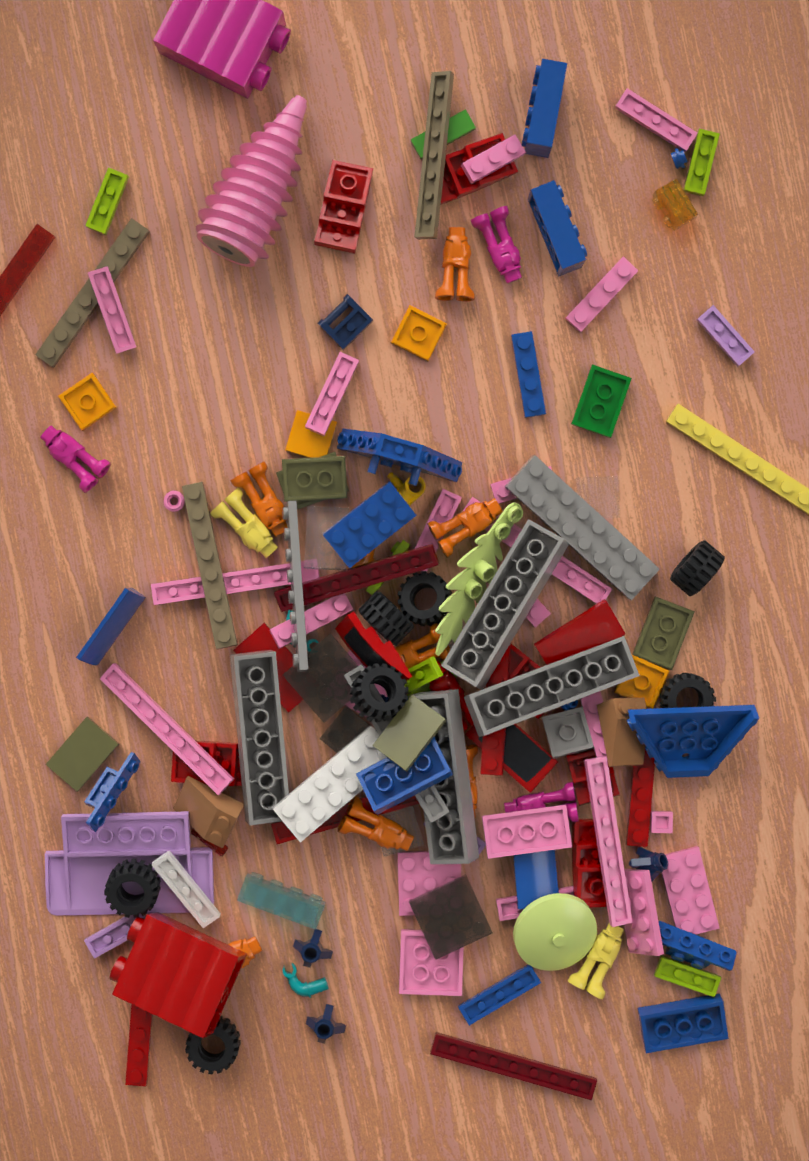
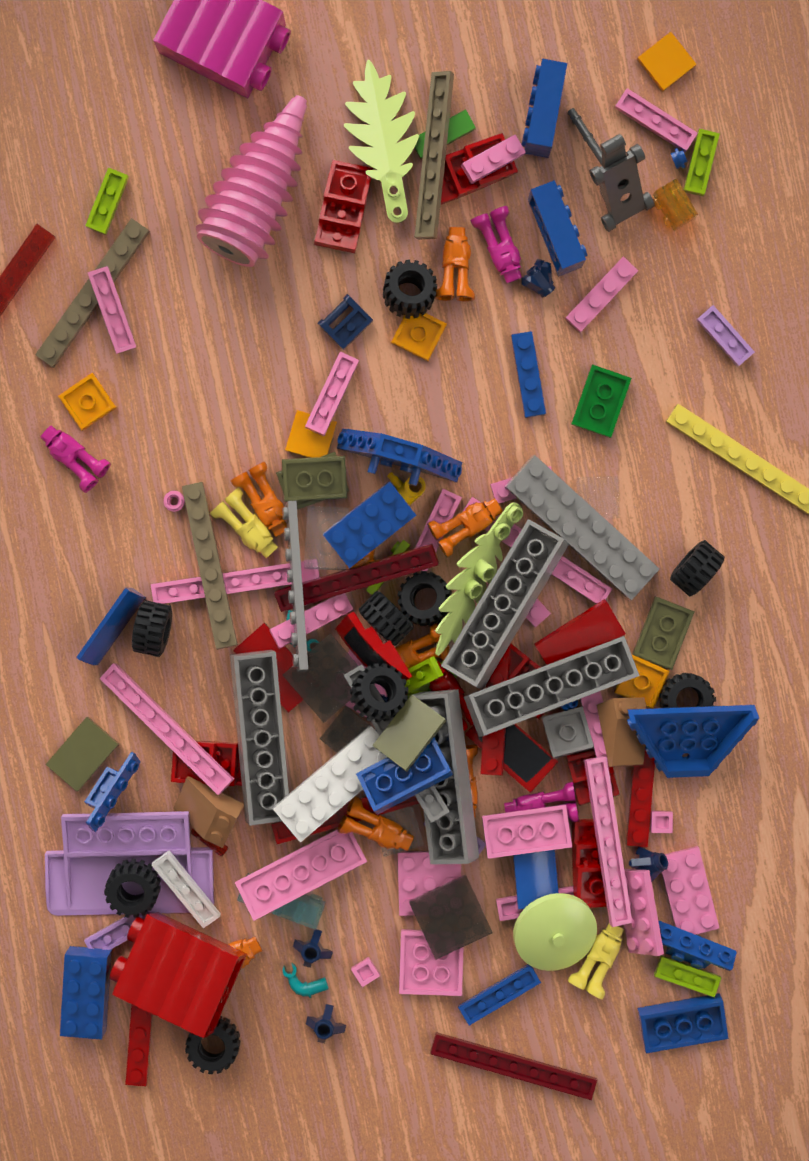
none -> blue brick [60,946,112,1040]
none -> black tyre [132,600,172,657]
none -> bright pink plate [235,829,367,921]
none -> yellowish green plant [344,60,419,223]
none -> bright pink plate [351,957,380,987]
none -> black tyre [382,260,437,319]
none -> dark blue rock [521,259,555,298]
none -> dark grey piece [568,108,655,232]
none -> light orange tile [637,32,697,92]

